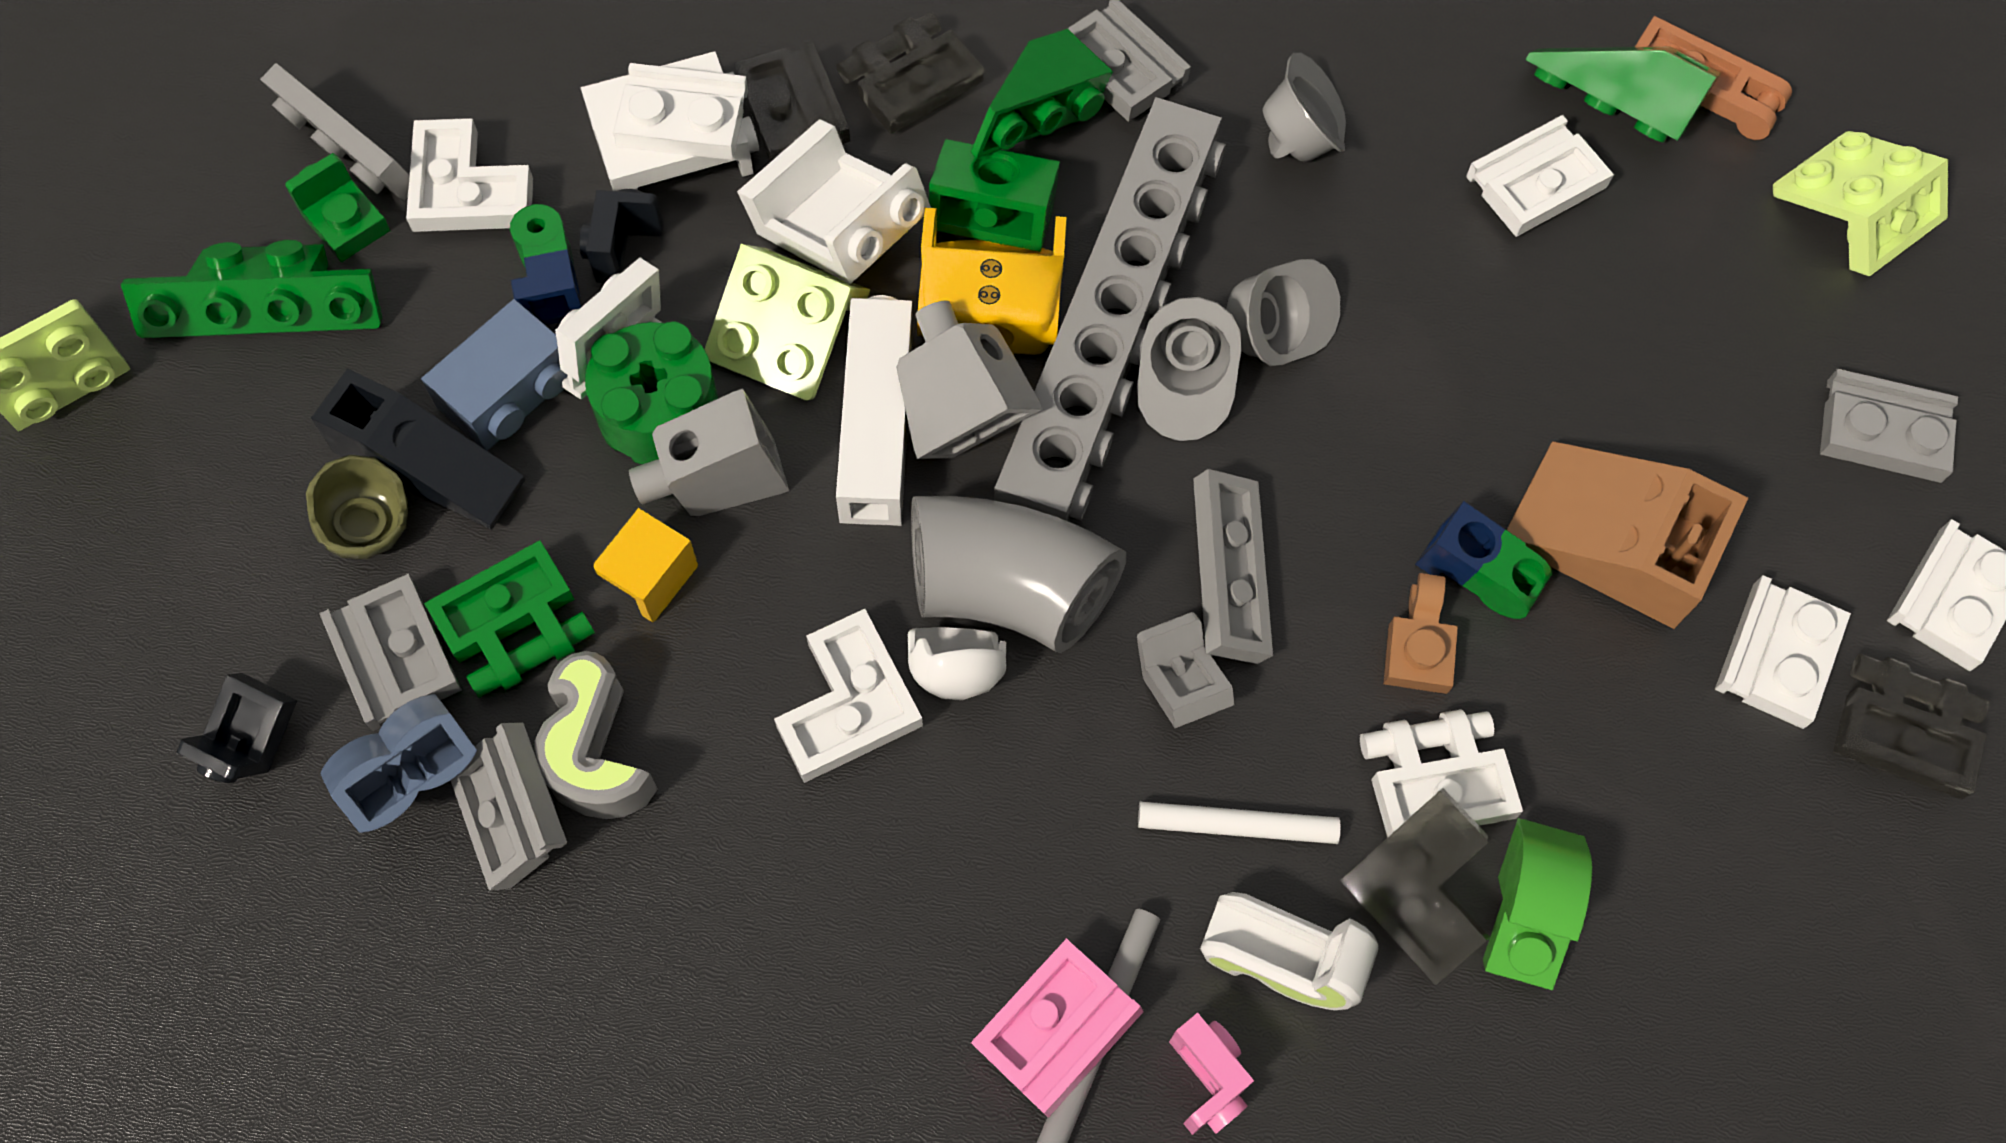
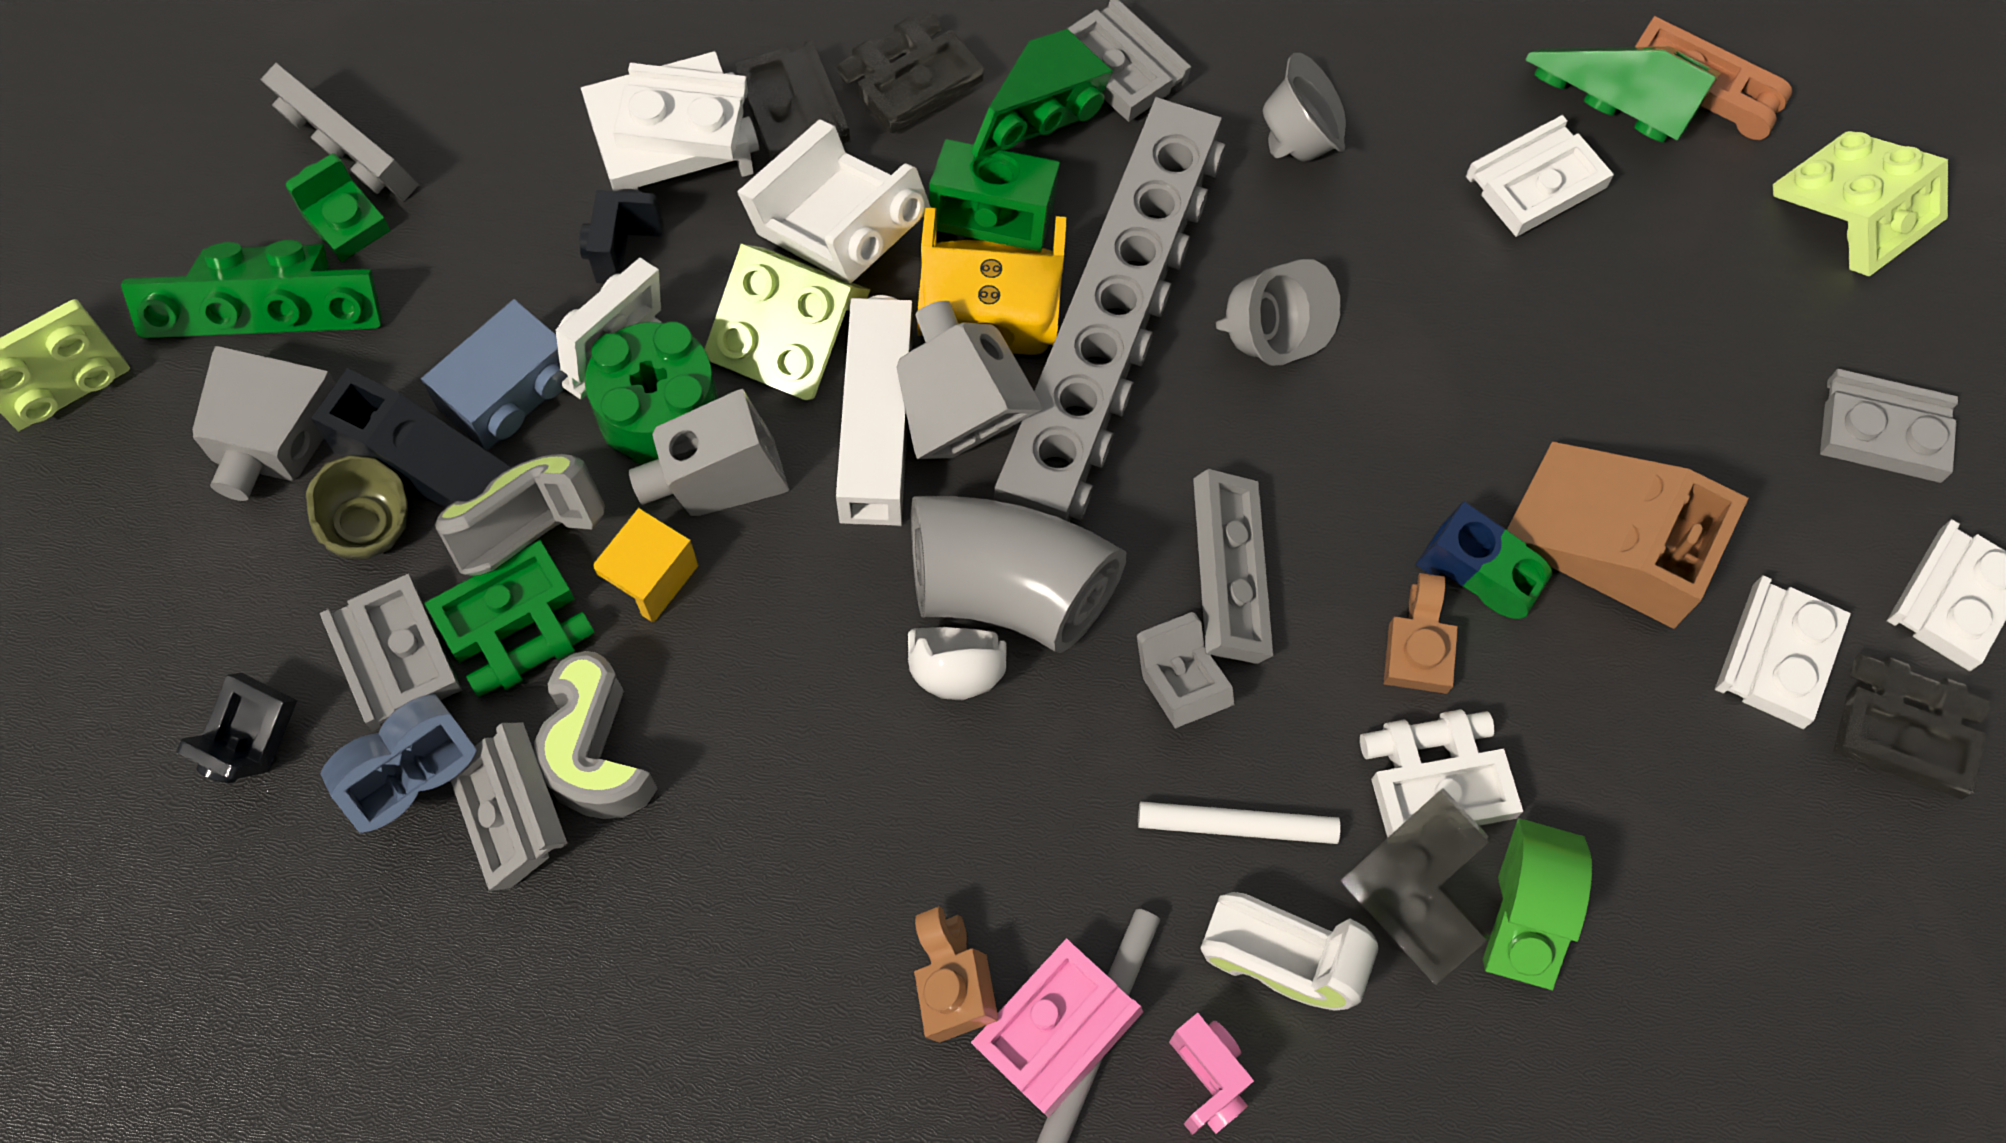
white plate [406,119,533,232] -> none
leg [510,204,583,325] -> none
white plate [774,609,923,783] -> none
light grey piece [1137,297,1241,441] -> none
none -> light grey torso [192,346,336,501]
none -> light grey animal [435,454,605,576]
none -> medium nougat plate [914,906,999,1043]

